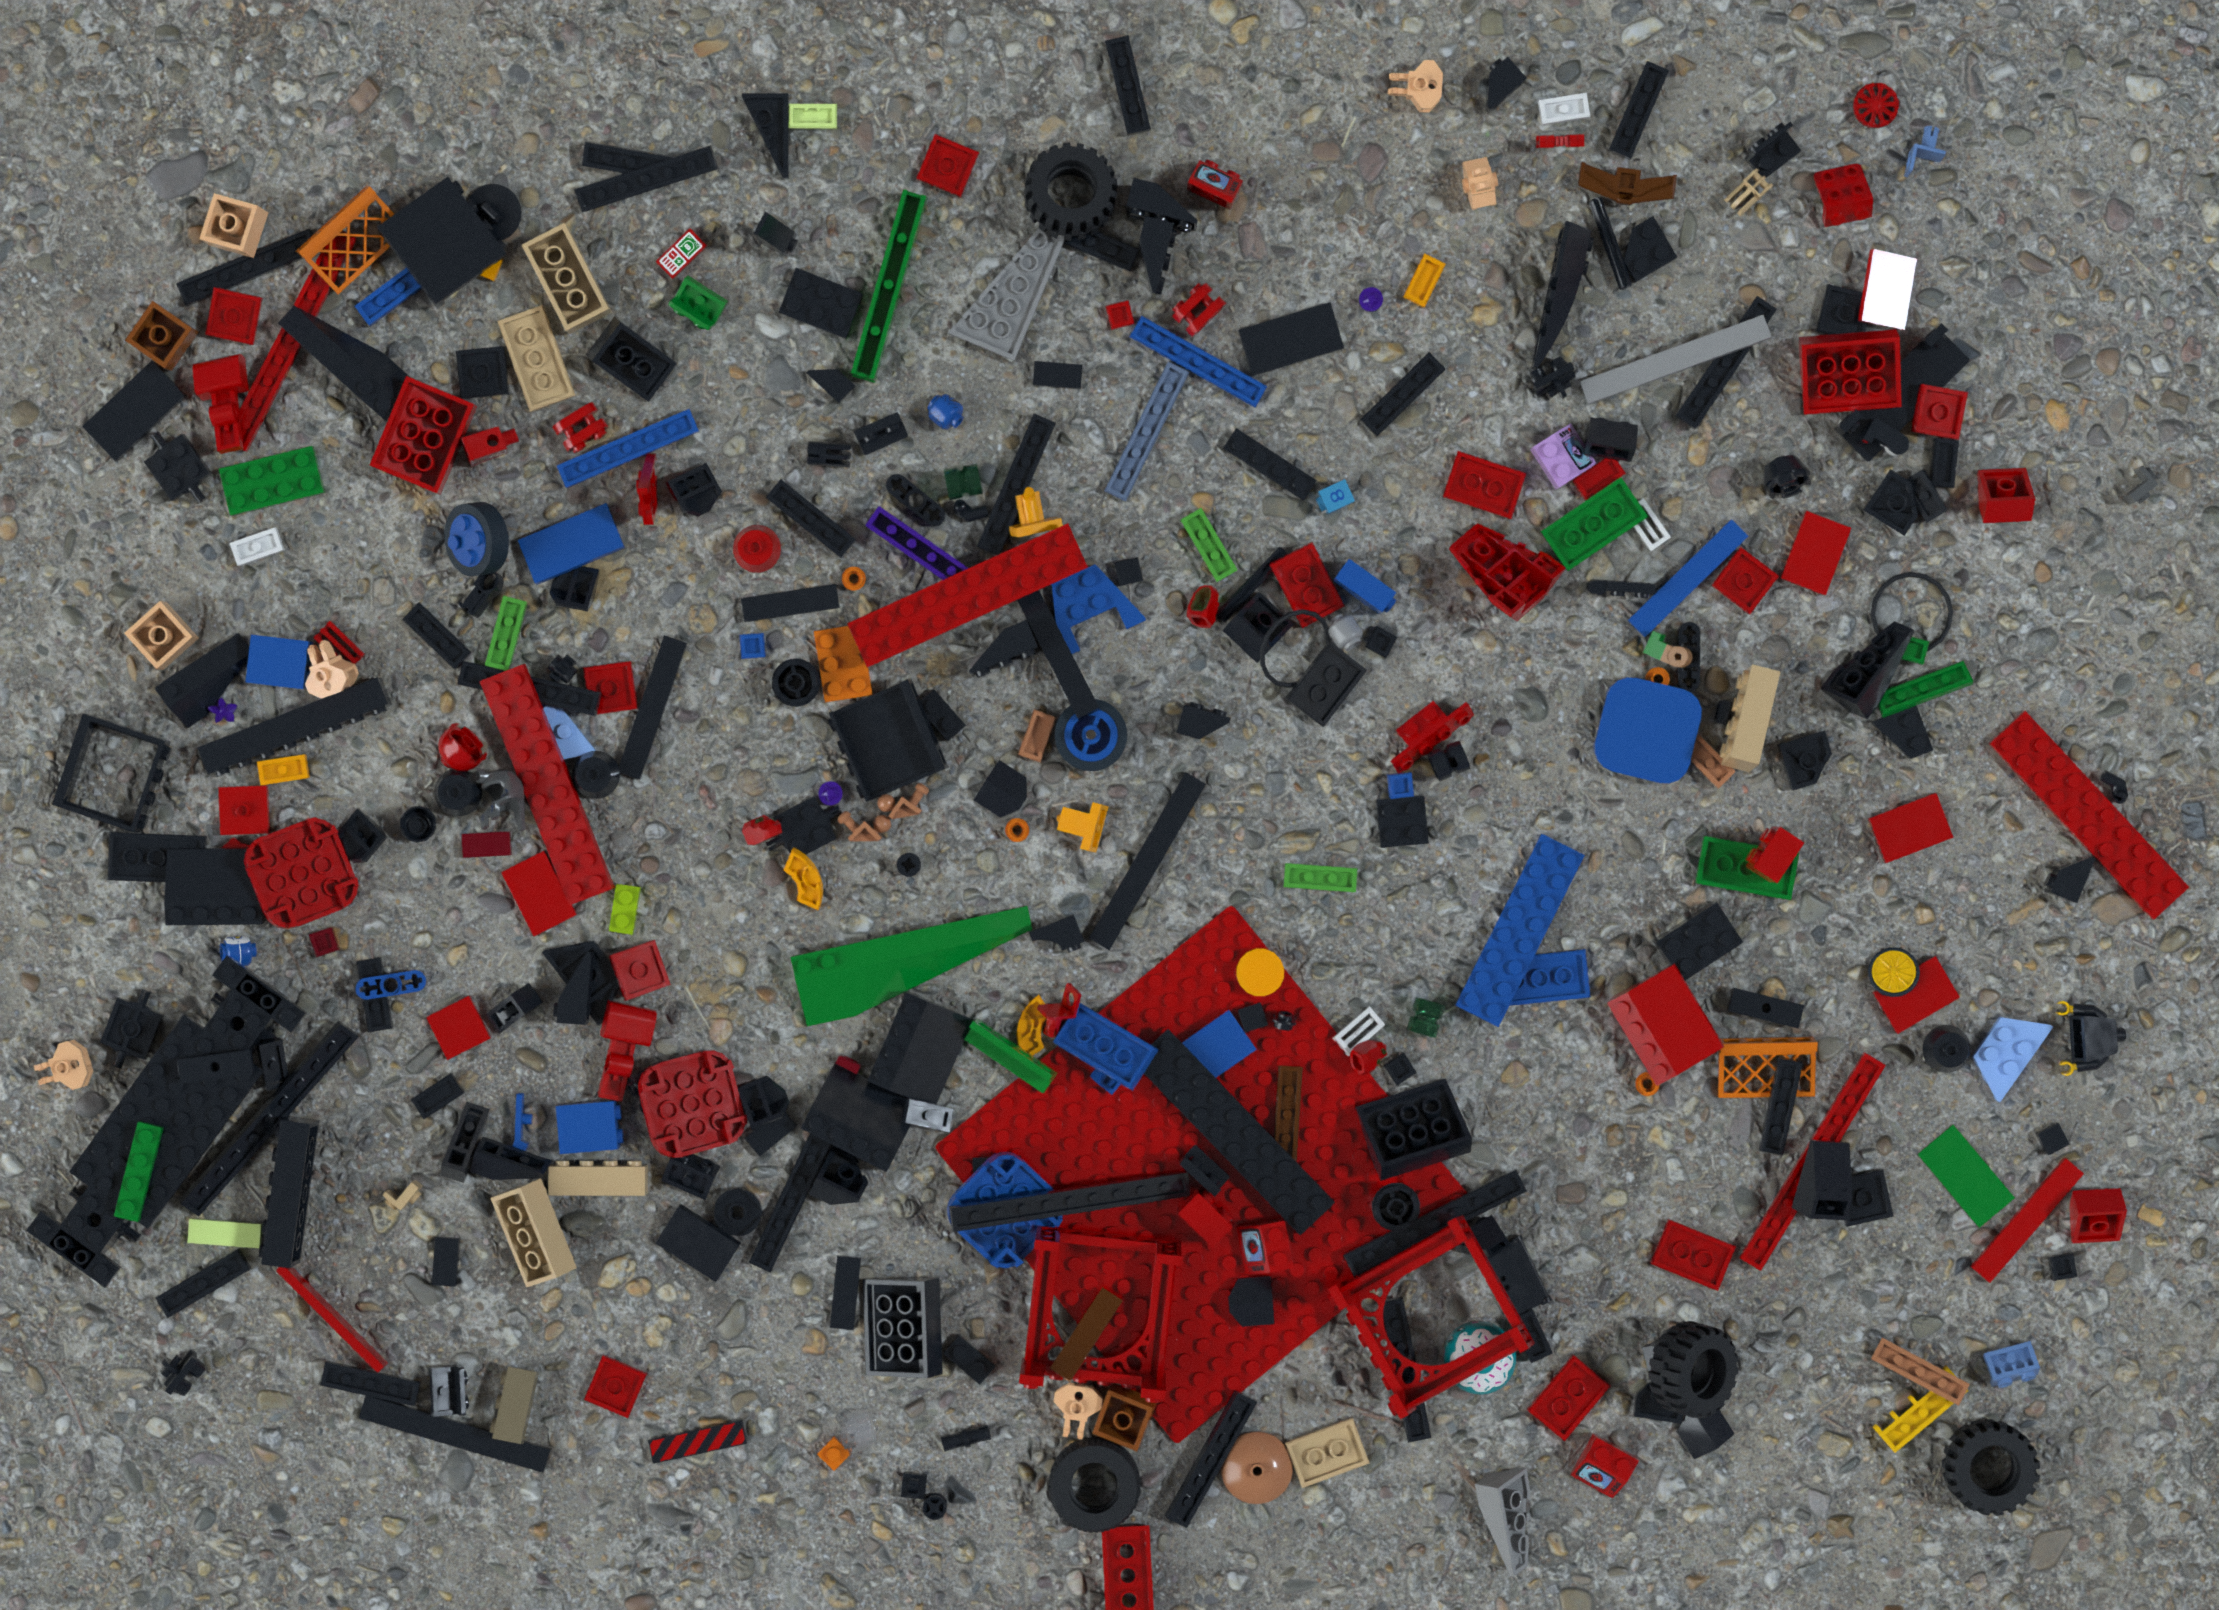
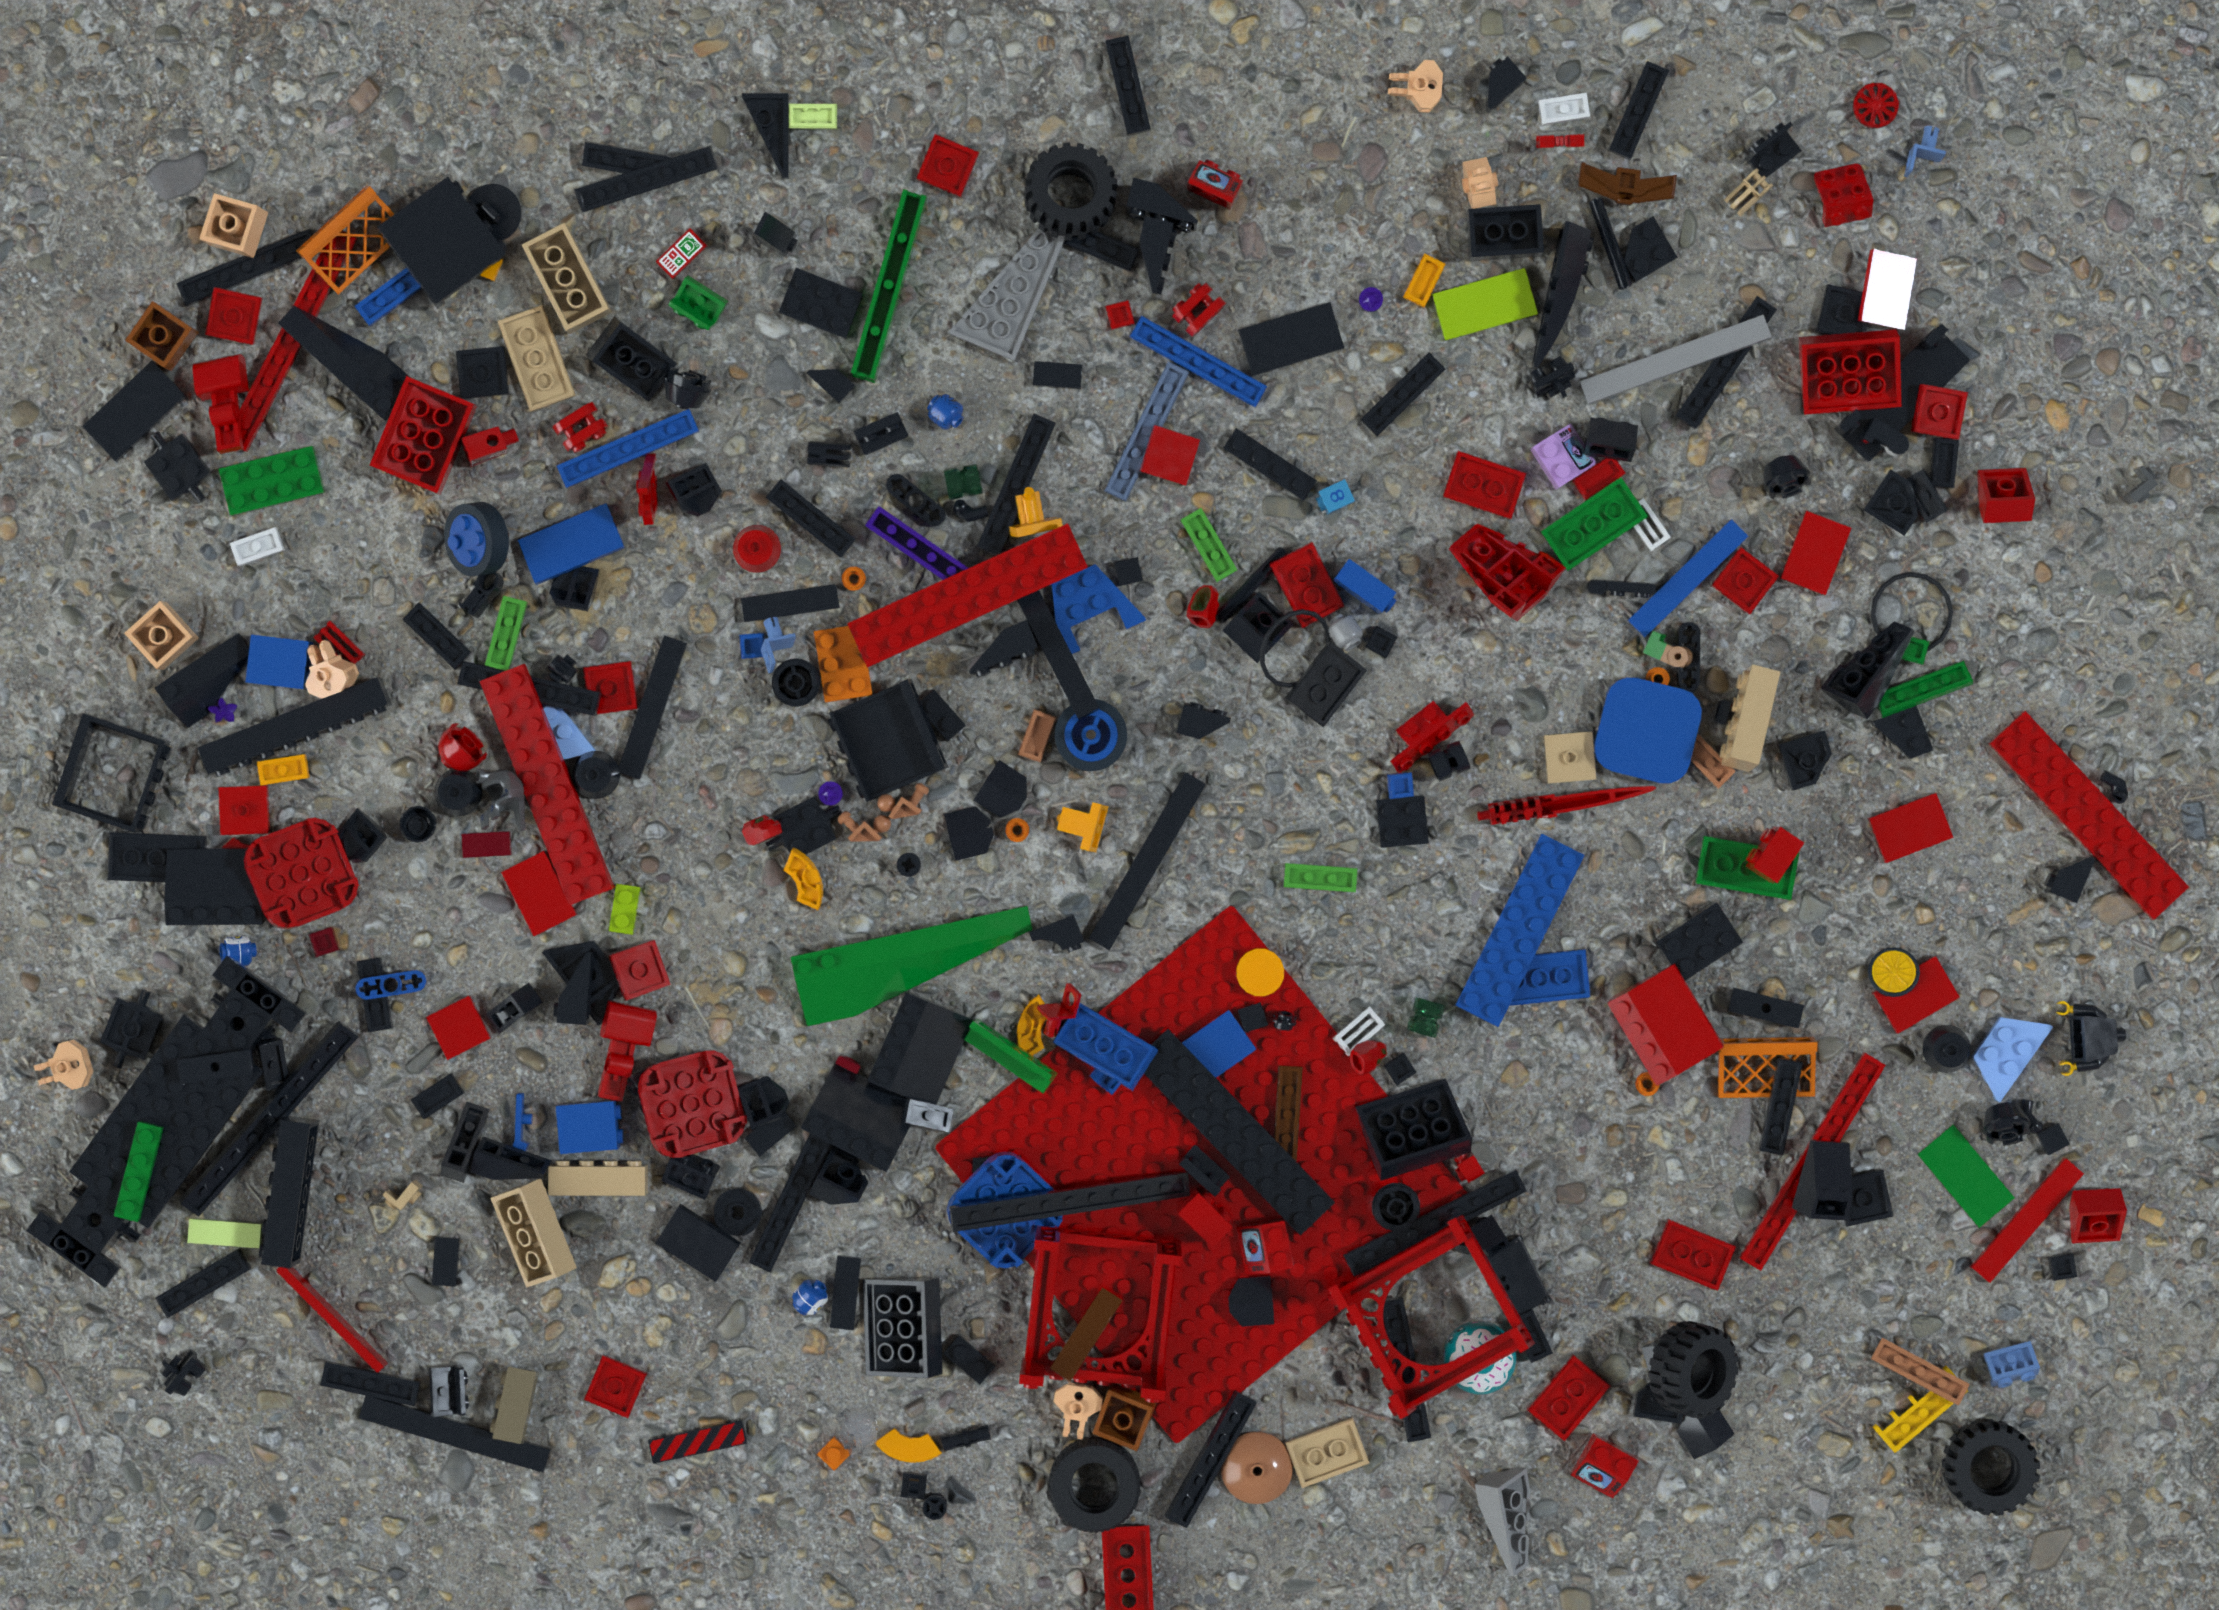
none -> black cone [664,367,711,409]
none -> medium blue bracket [761,617,796,673]
none -> blue head [792,1279,828,1315]
none -> light orange tile [875,1427,942,1463]
none -> black slope [944,806,994,861]
none -> red tile [1140,425,1200,486]
none -> lime tile [1432,268,1538,341]
none -> red plate [1454,1151,1485,1183]
none -> black brick [1466,204,1544,261]
none -> red piece [1477,786,1656,825]
none -> tan plate [1544,732,1596,784]
none -> black cone [1982,1102,2031,1146]
none -> black arm [2021,1099,2043,1134]

